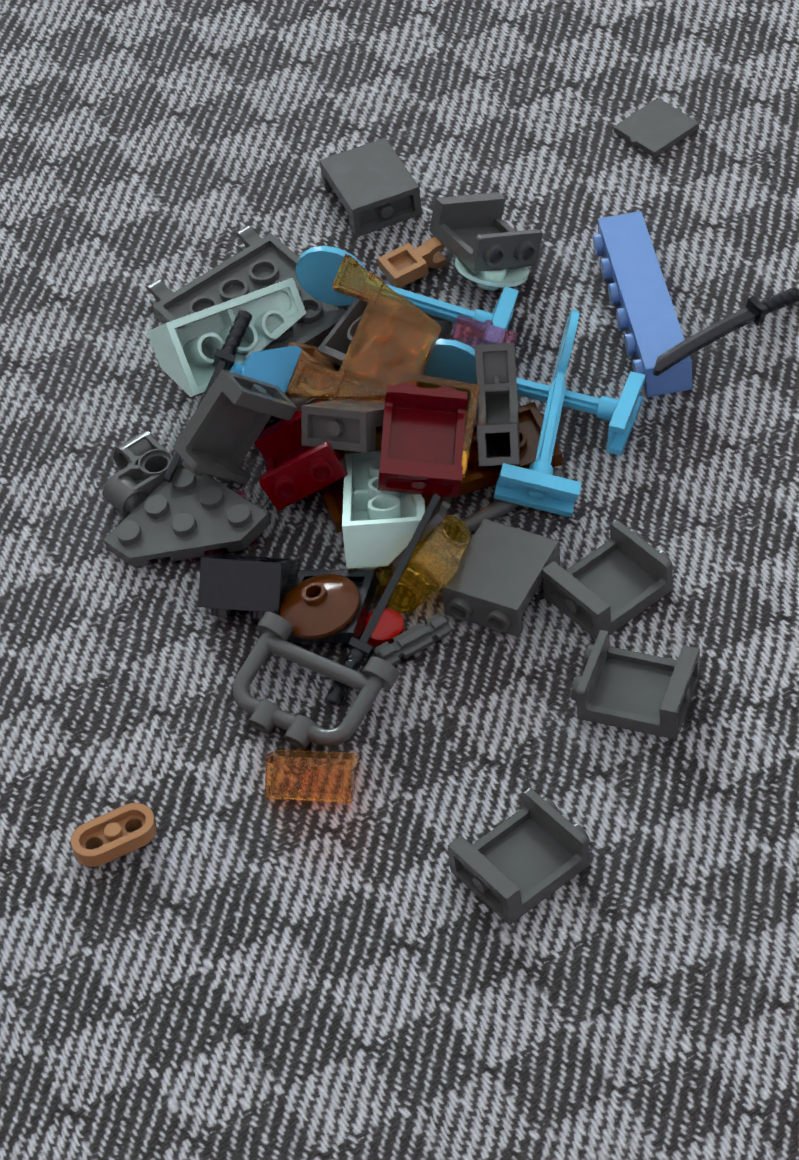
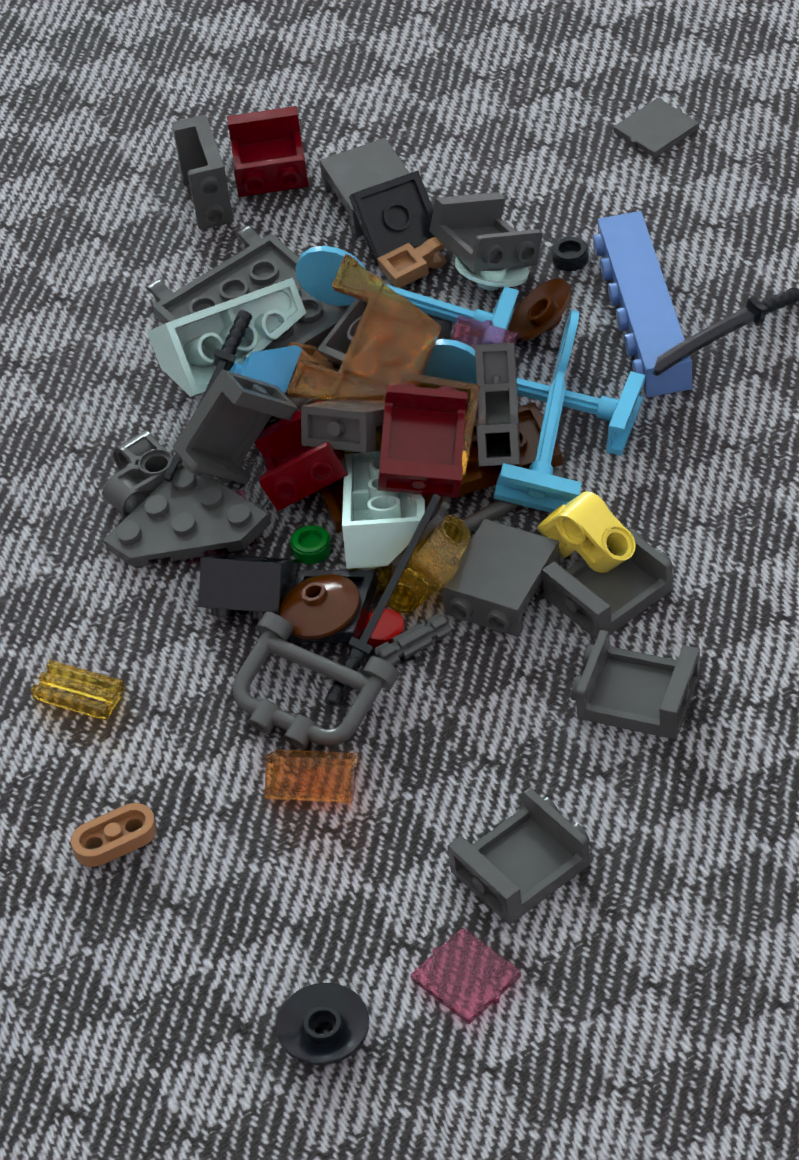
none -> clear yellow tile [31,660,125,720]
none -> dark grey panel [171,114,234,230]
none -> dark red panel [227,106,309,197]
none -> black dish [276,983,369,1065]
none -> green tile [290,525,332,564]
none -> black plate [349,171,435,265]
none -> clear pink piece [410,927,521,1024]
none -> reddish brown dish [509,278,572,341]
none -> light yellow piece [537,491,636,573]
none -> black tile [551,237,589,271]

